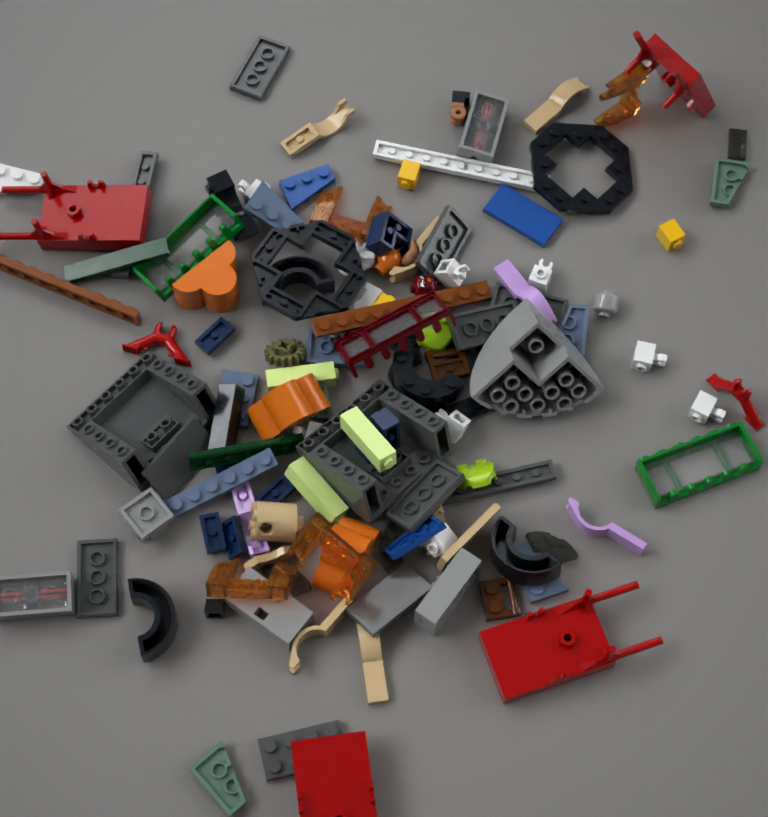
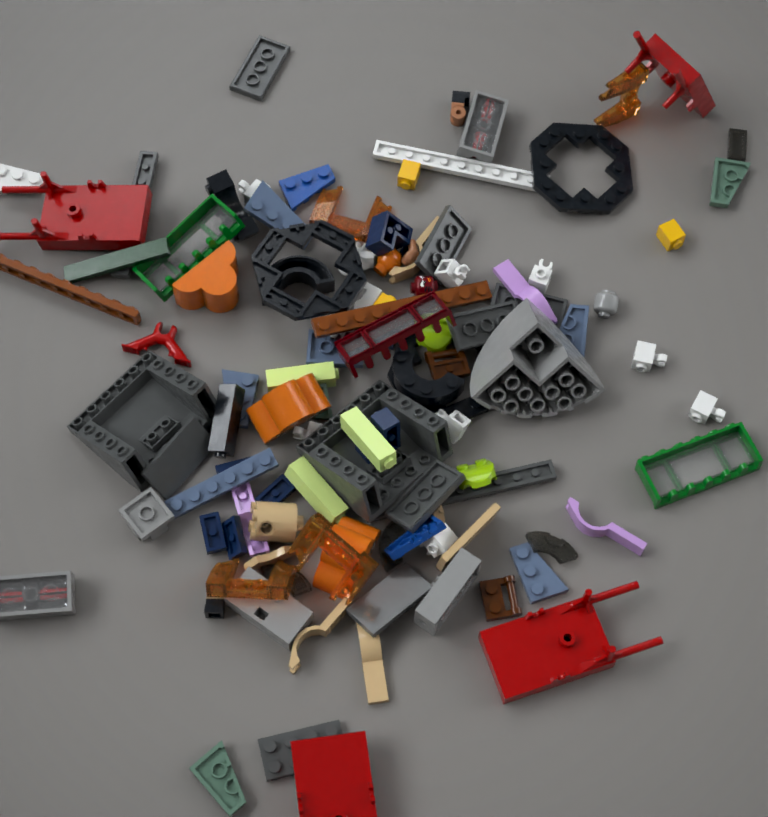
dark grey tile [76,538,118,619] -> none
black brick [127,578,178,663] -> none
dark green tile [188,433,304,471] -> none
dark blue plate [195,317,235,356] -> none
olive gear [264,338,306,368] -> none
tan piece [280,98,355,158] -> none
blue tile [483,184,563,247] -> none
black brick [490,516,562,586] -> none
tan piece [523,77,589,135] -> none
red piece [706,373,765,431] -> none

